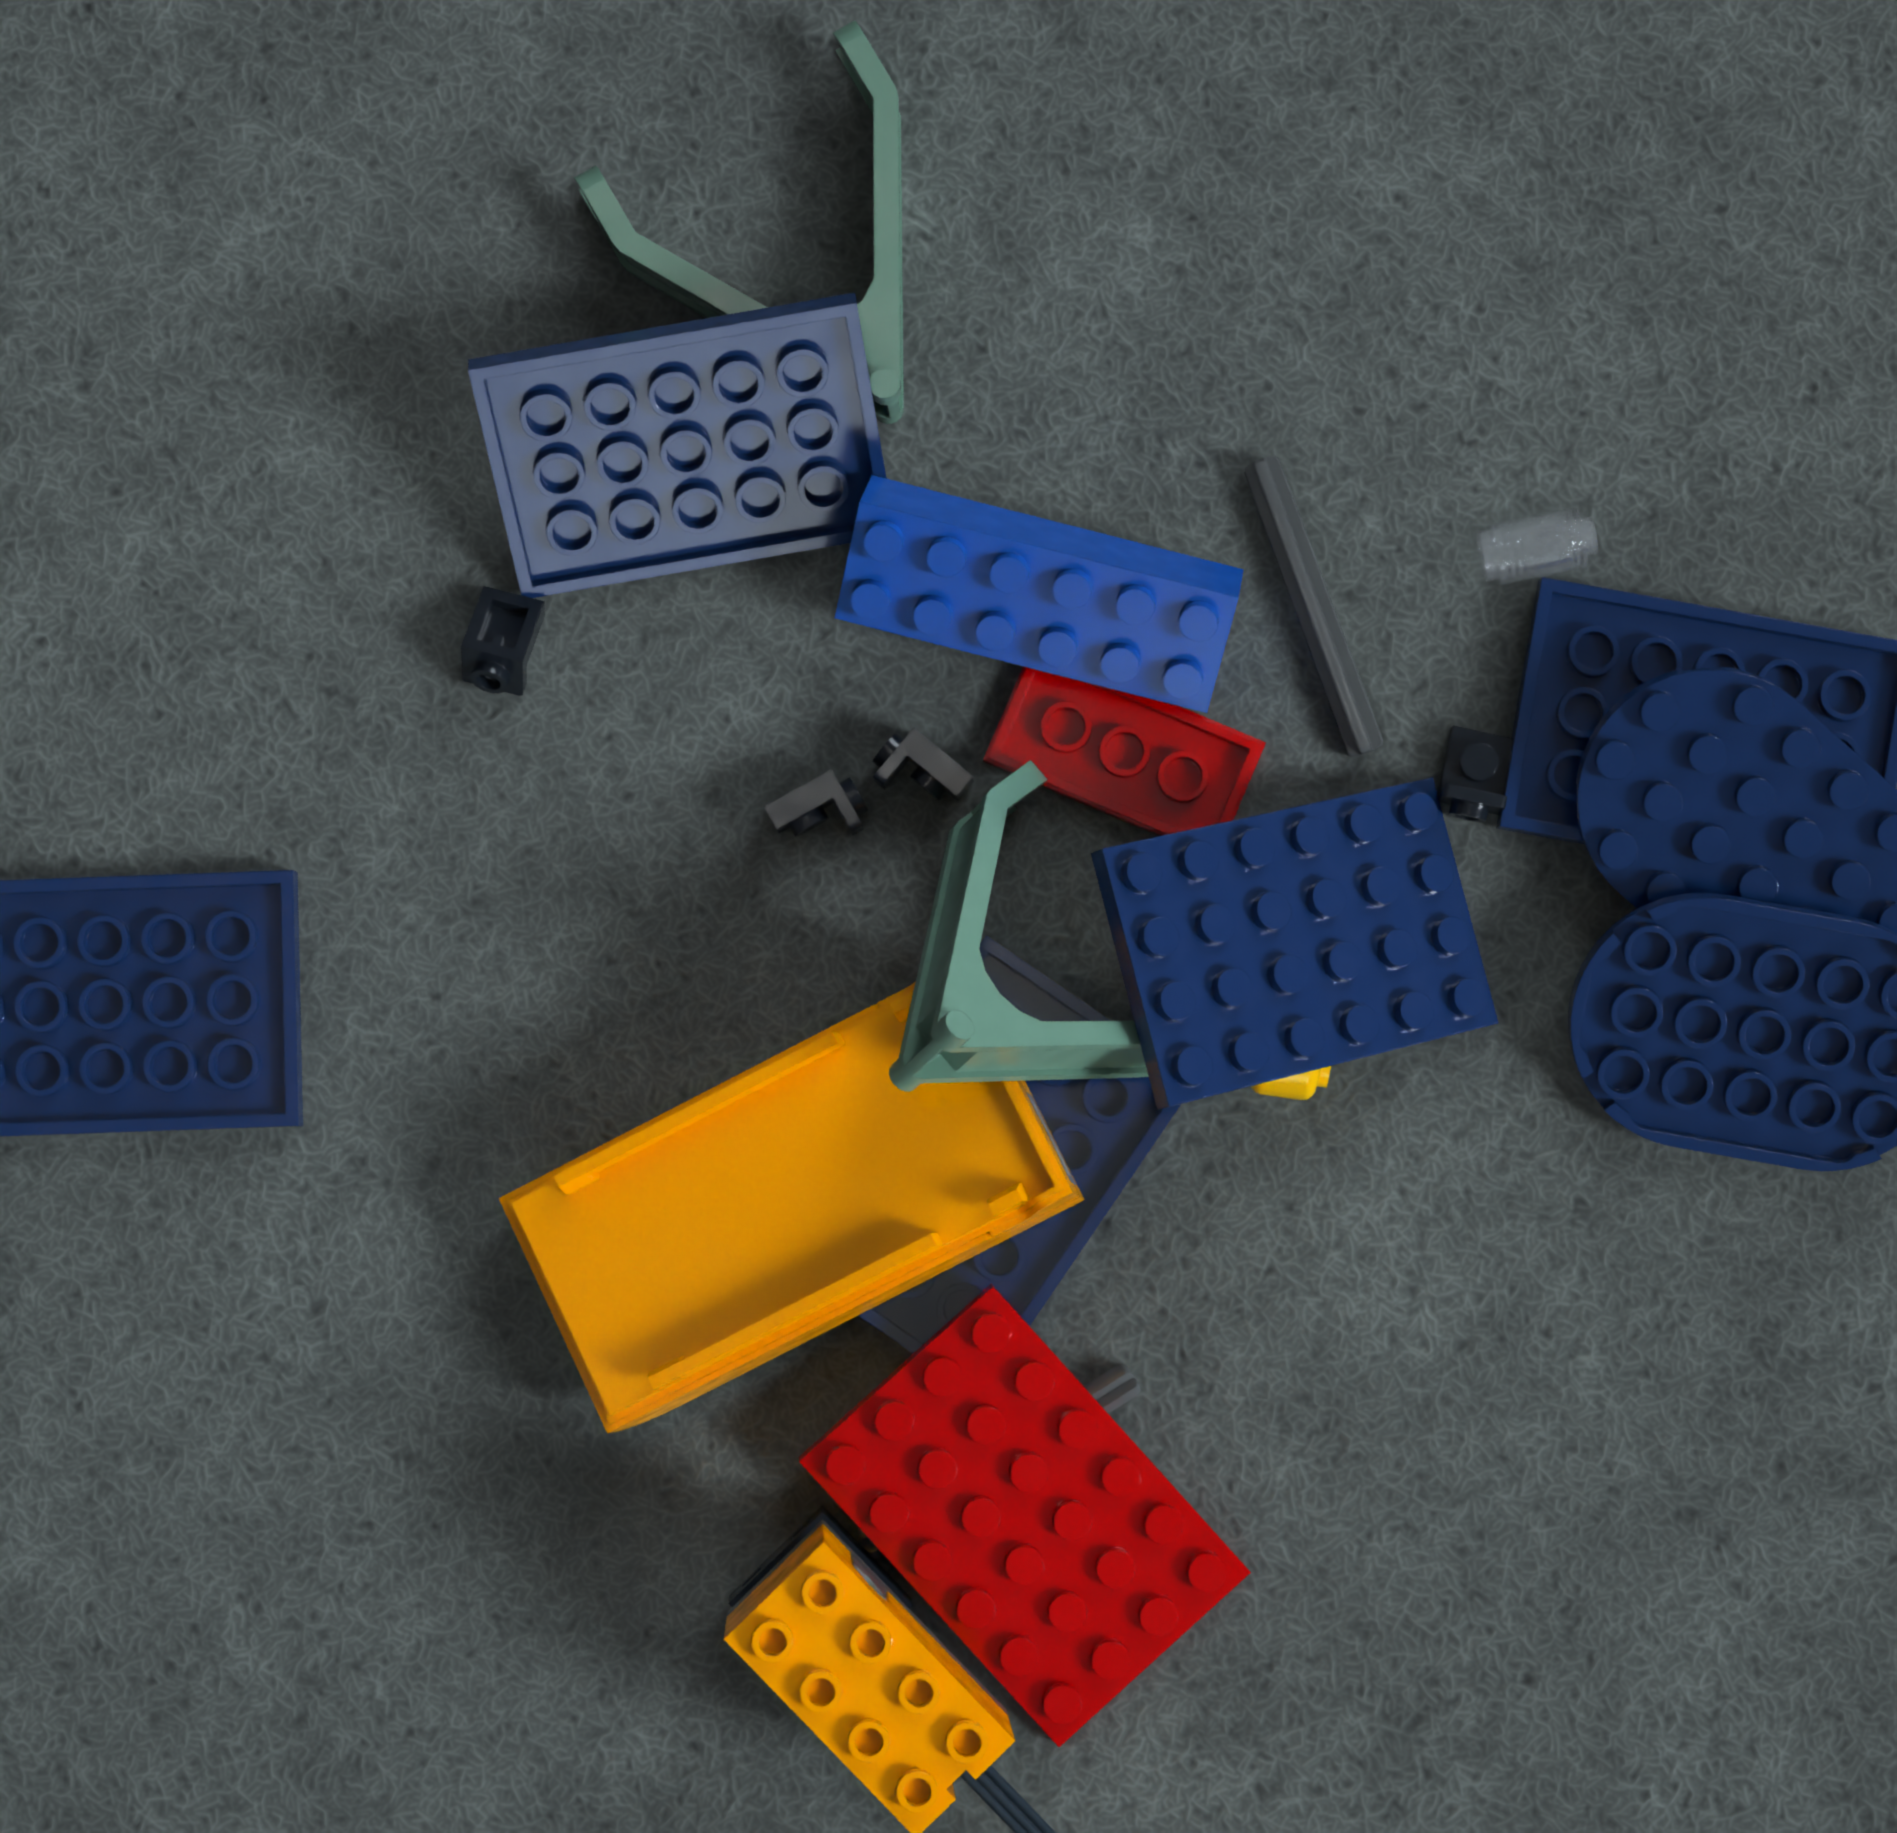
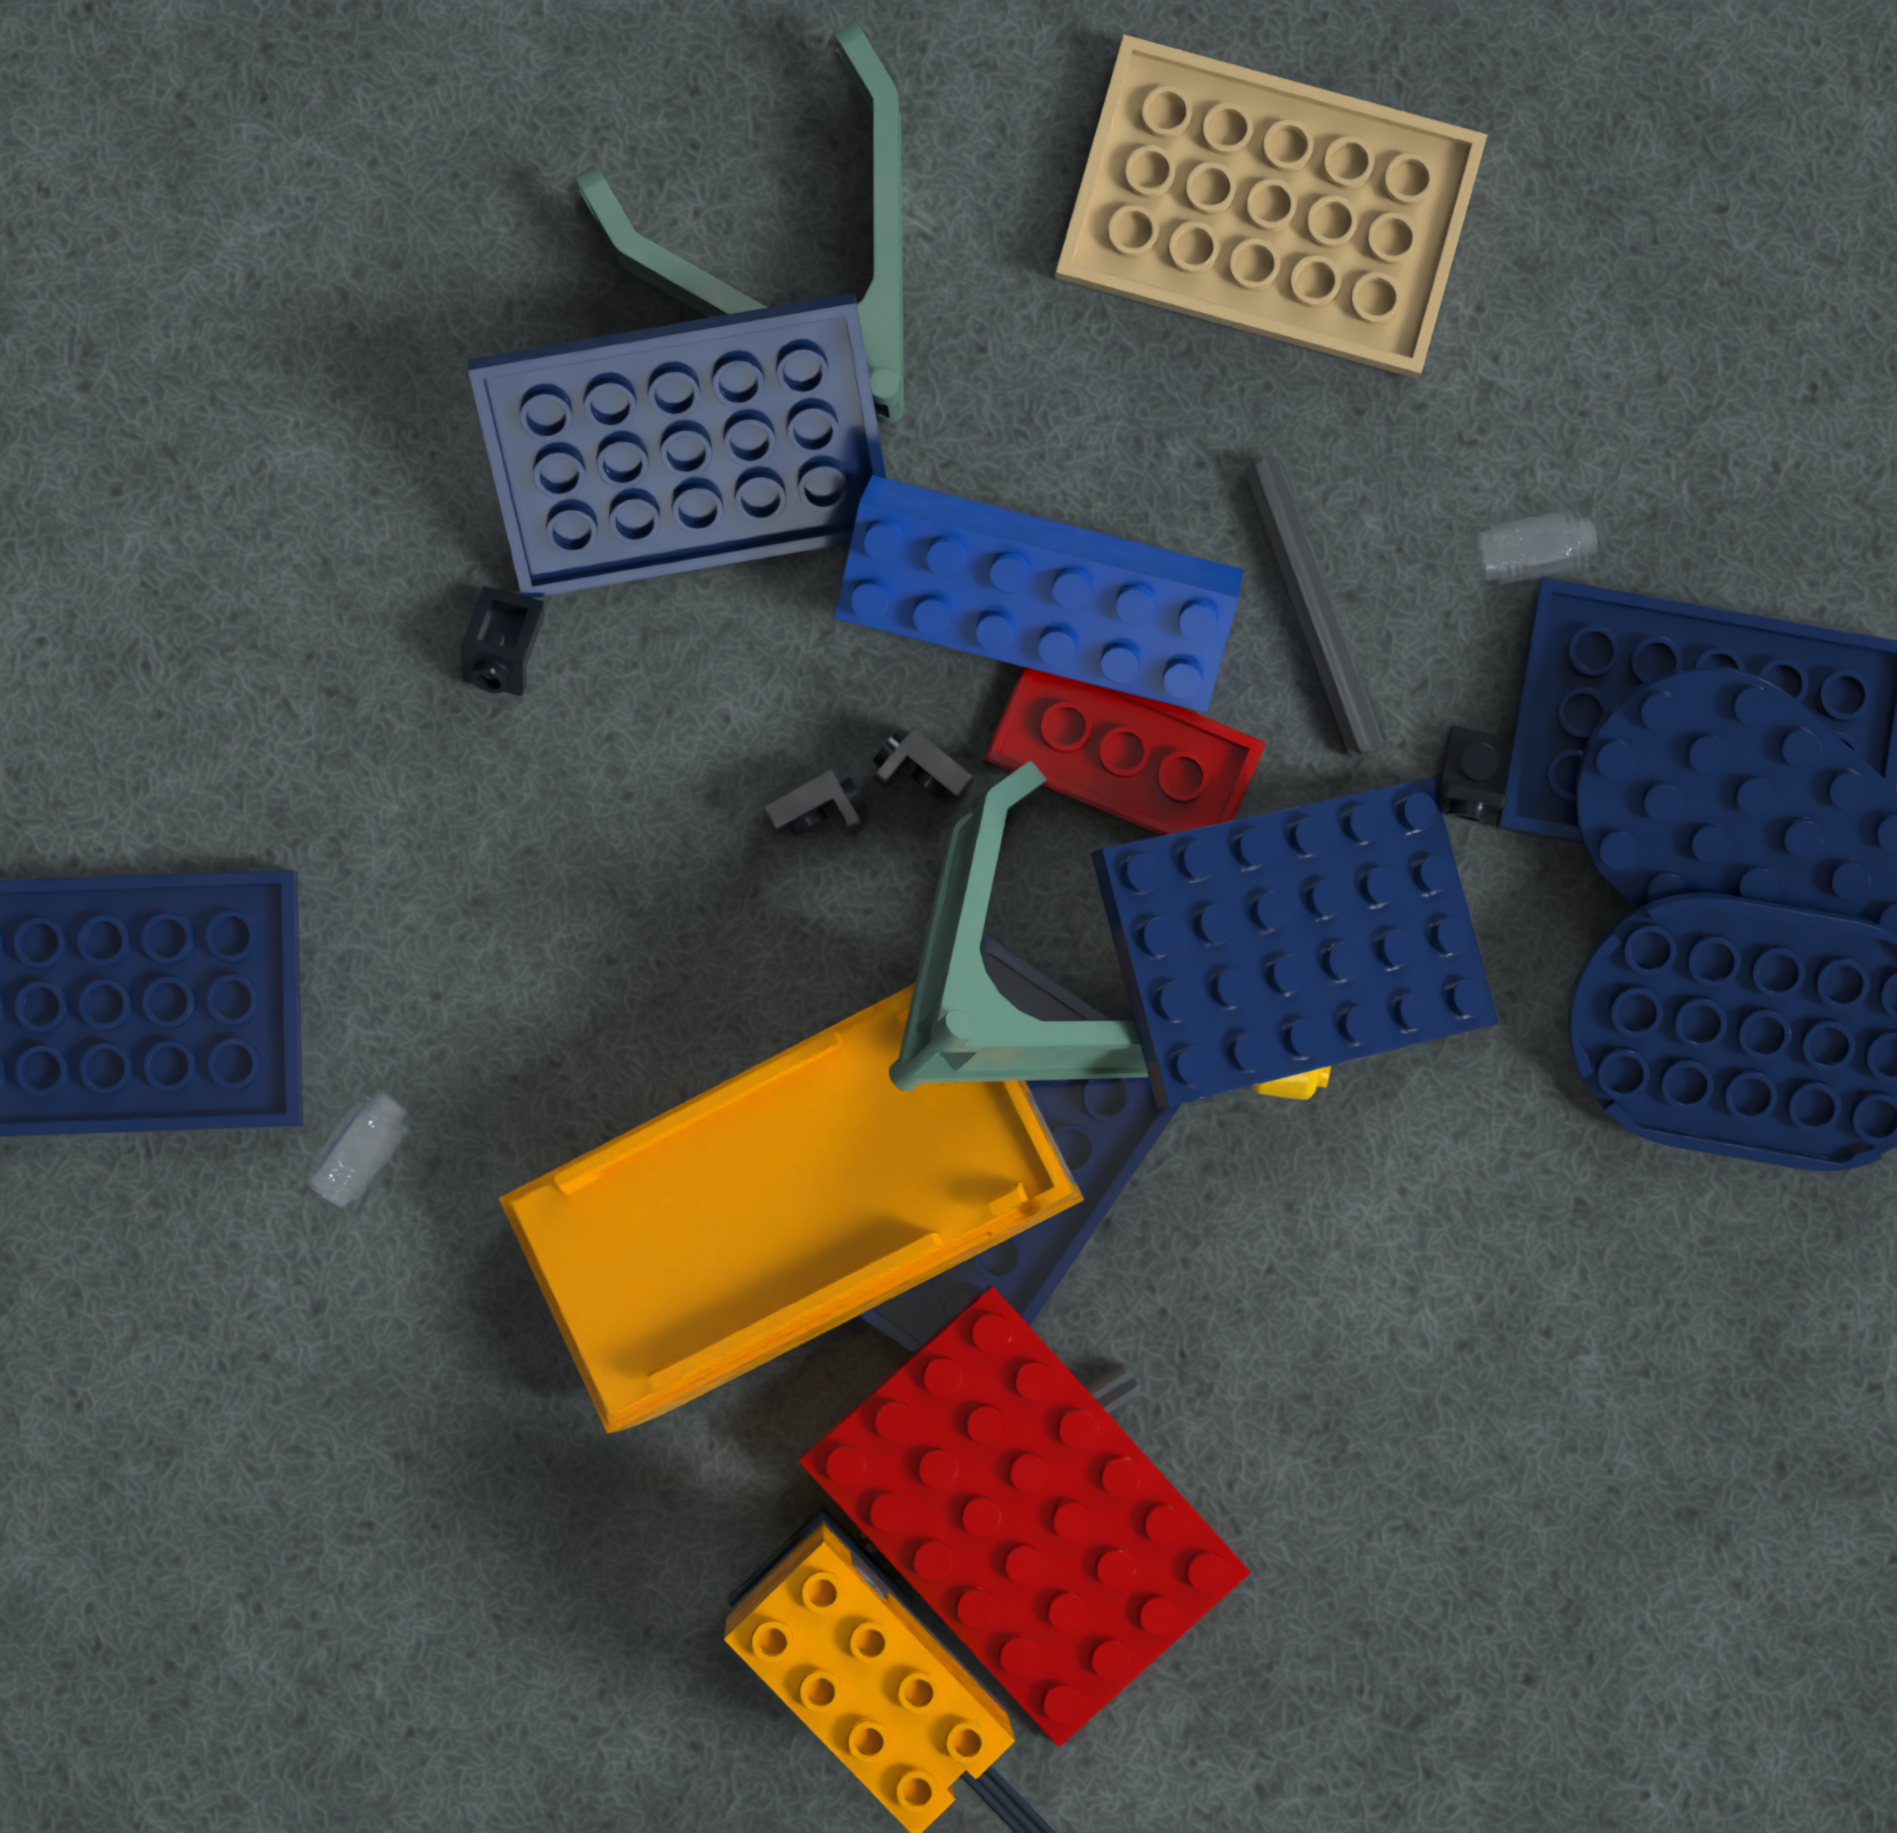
none -> clear head [303,1089,411,1209]
none -> tan plate [1055,35,1487,379]

